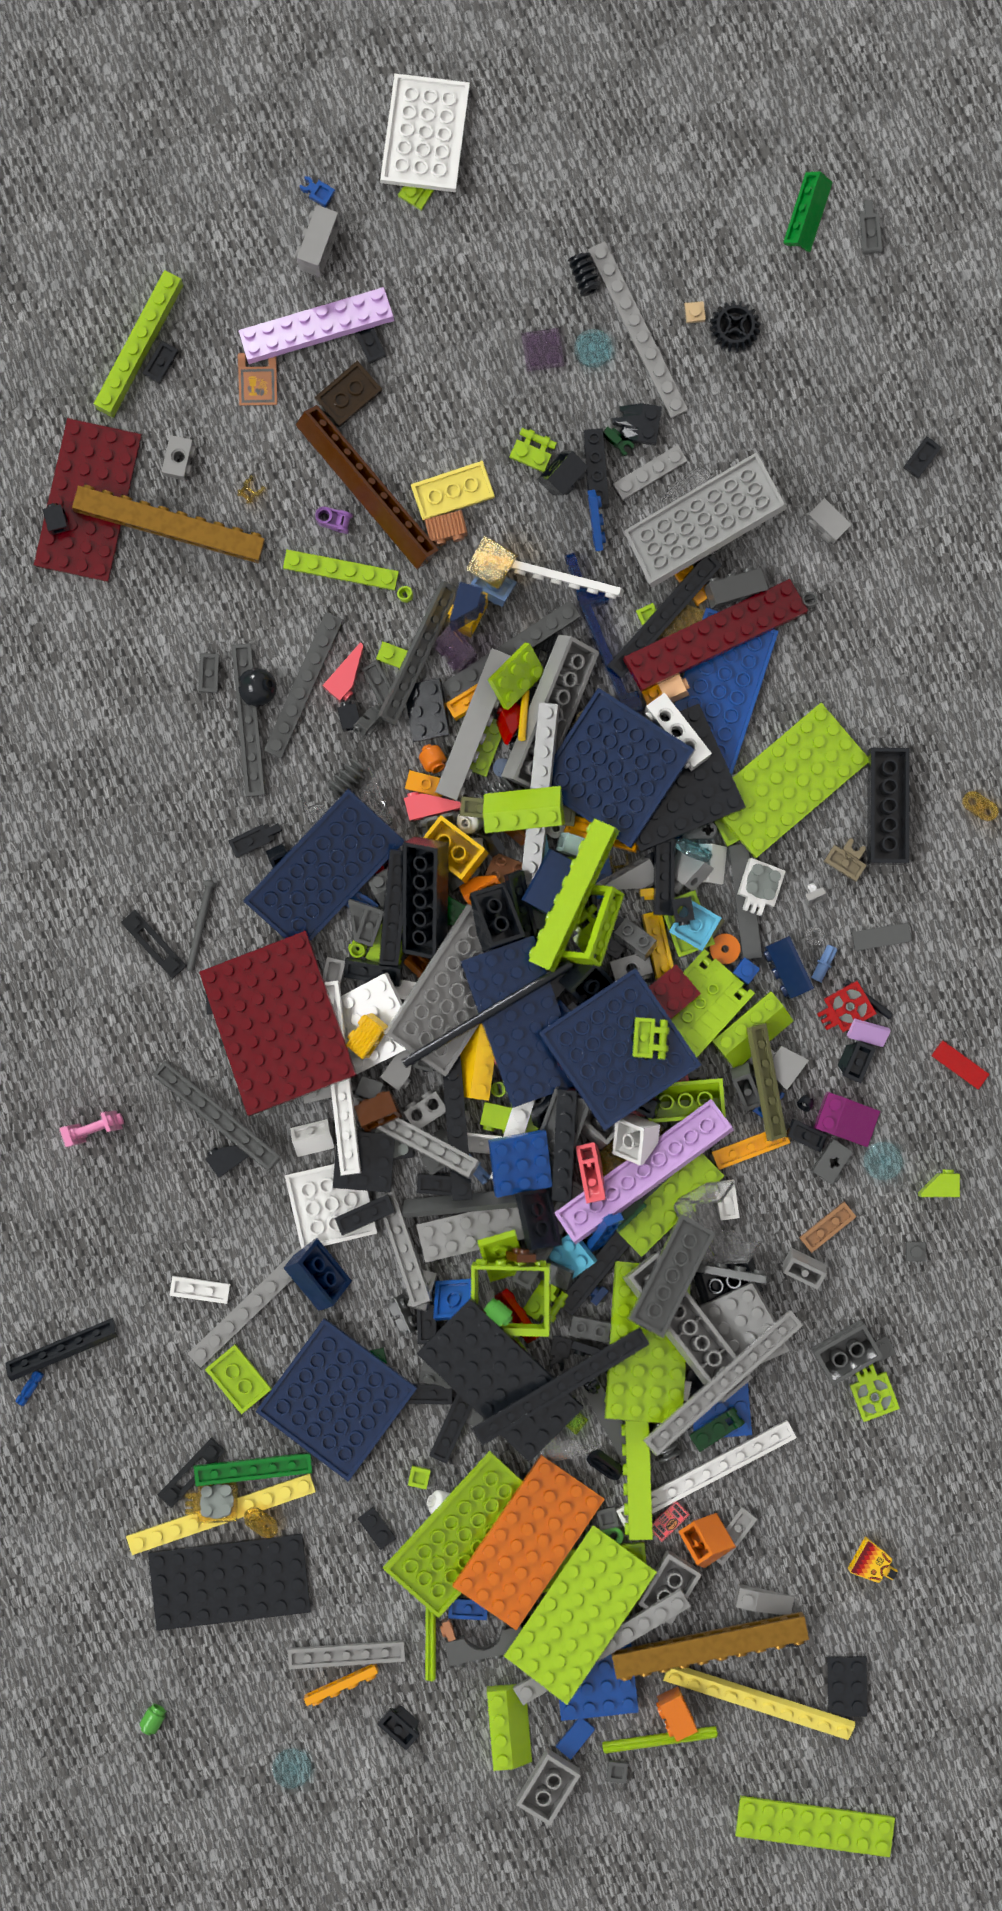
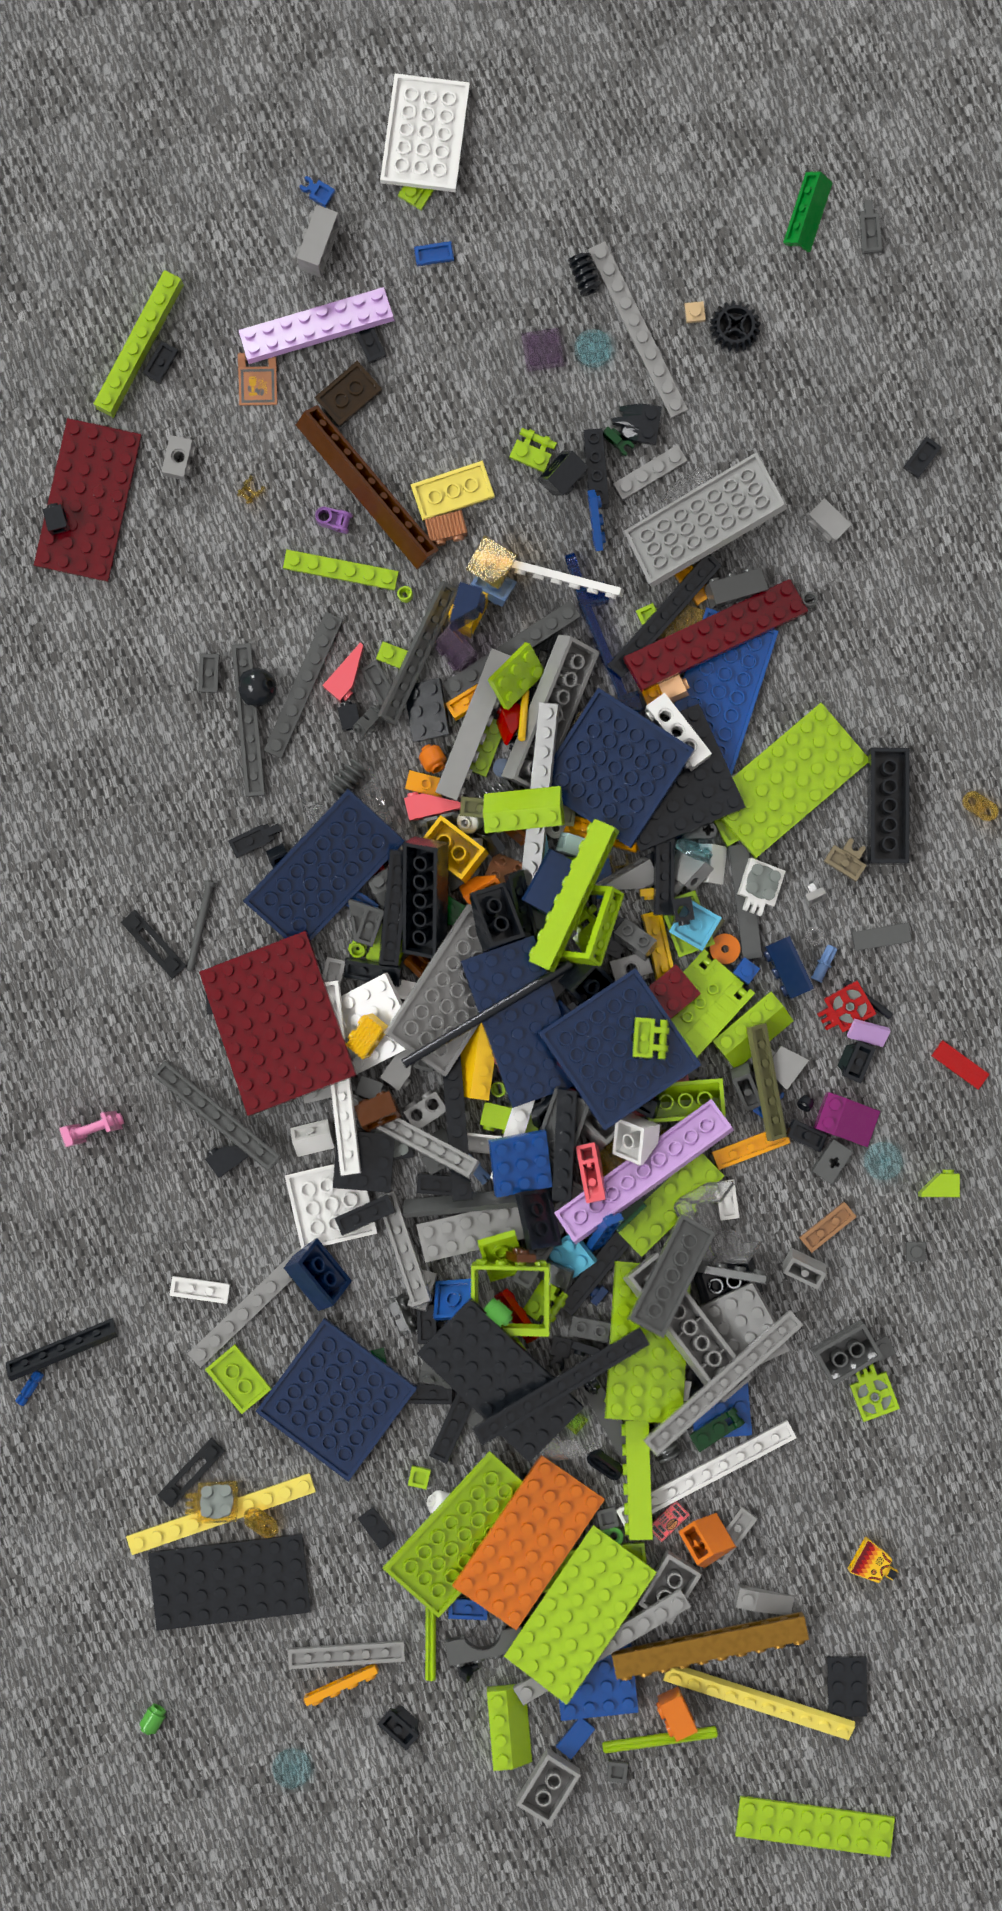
pearl gold brick [72,485,265,563] -> none
green plate [194,1452,312,1486] -> none
nougat plate [440,1617,456,1642] -> none
none -> blue tile [414,241,454,267]
none -> black rock [458,1663,479,1683]

